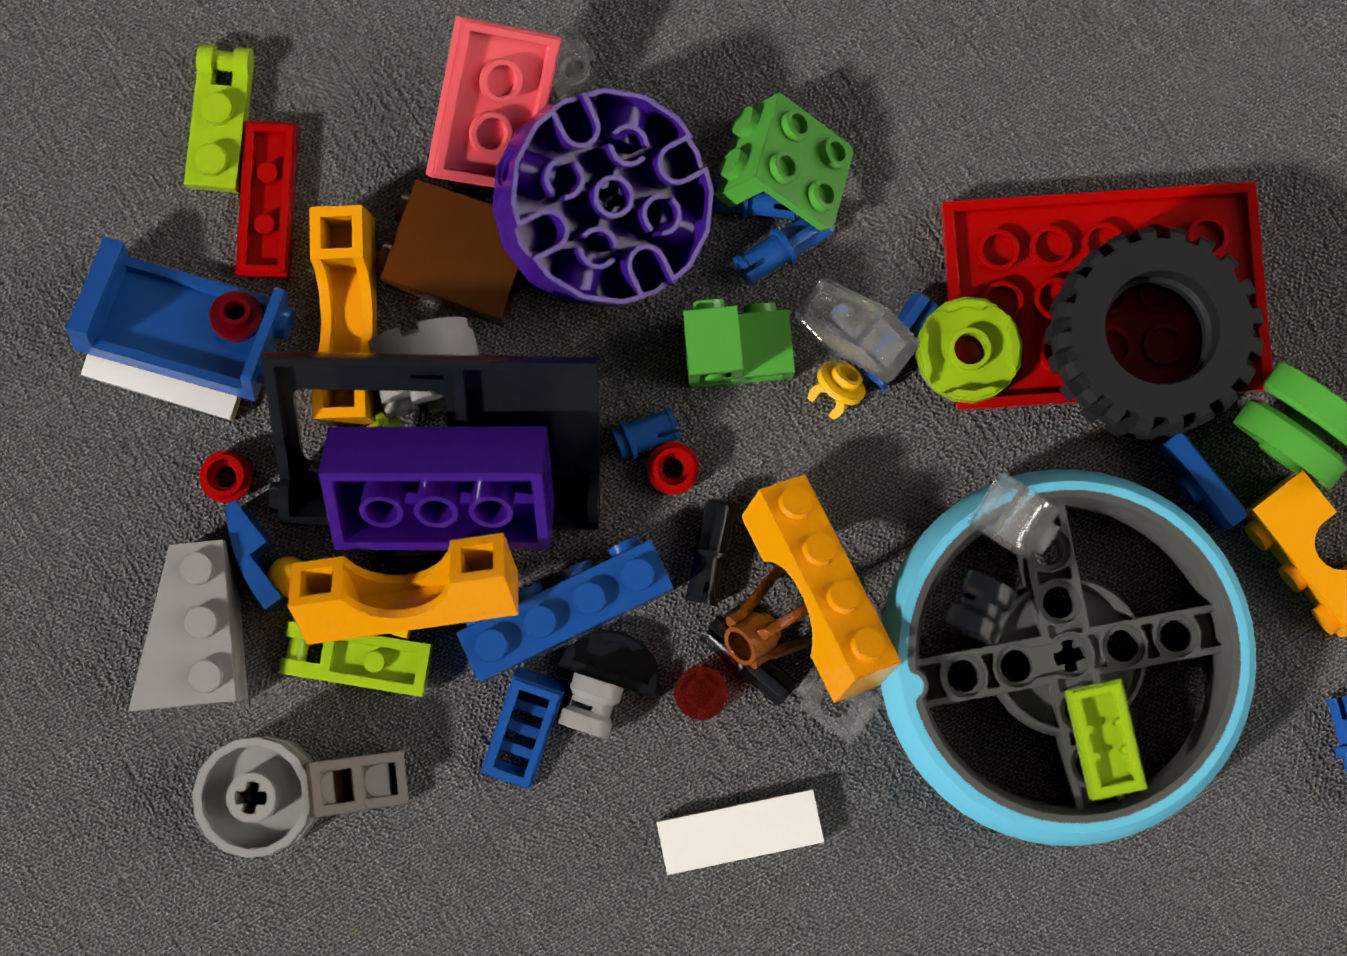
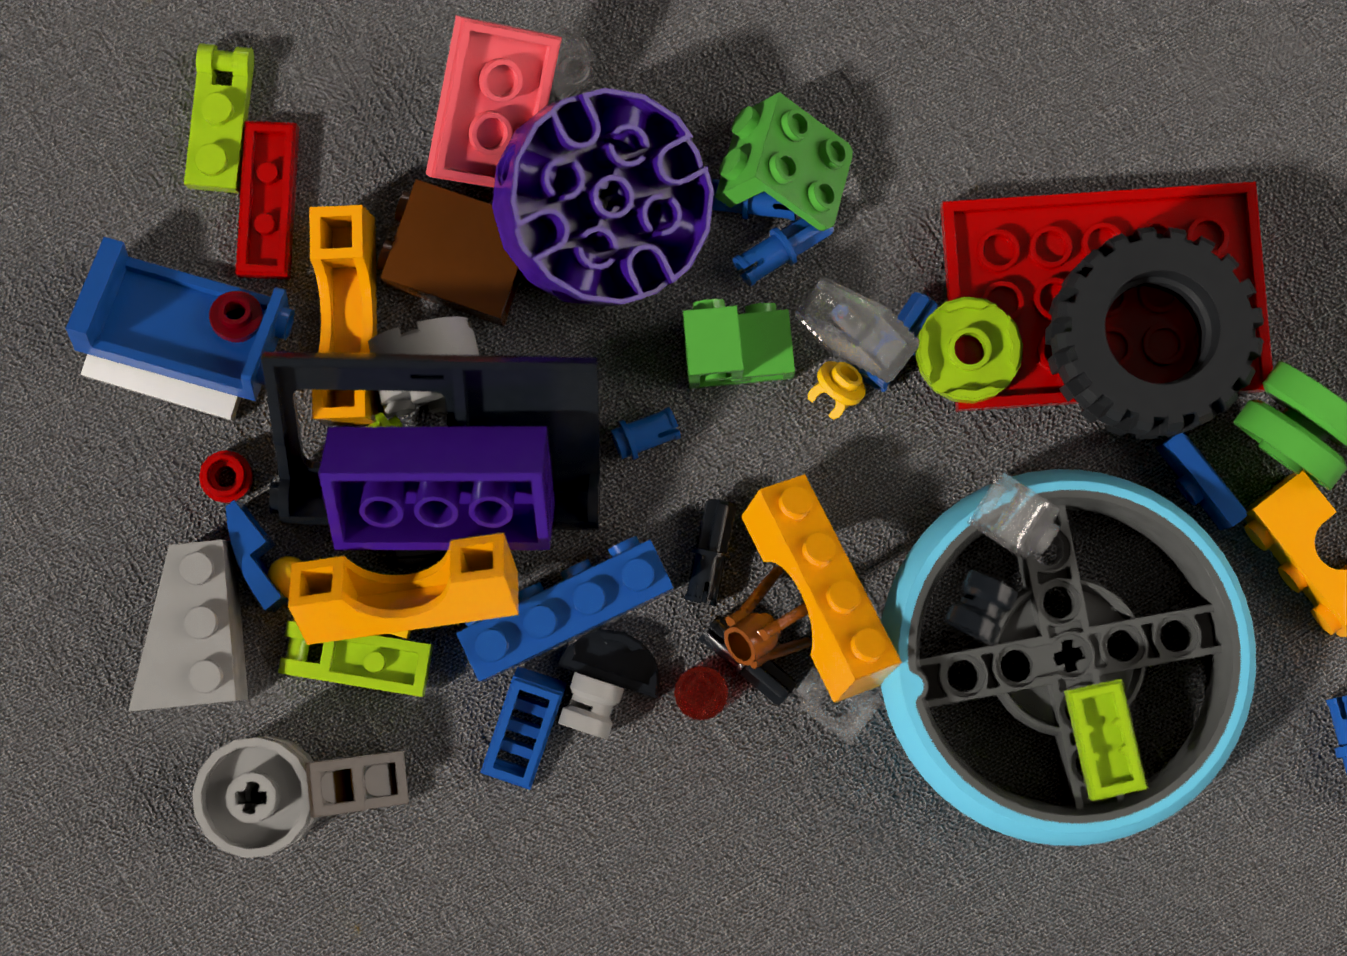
red plate [646,442,699,495] -> none
white tile [656,789,824,875] -> none

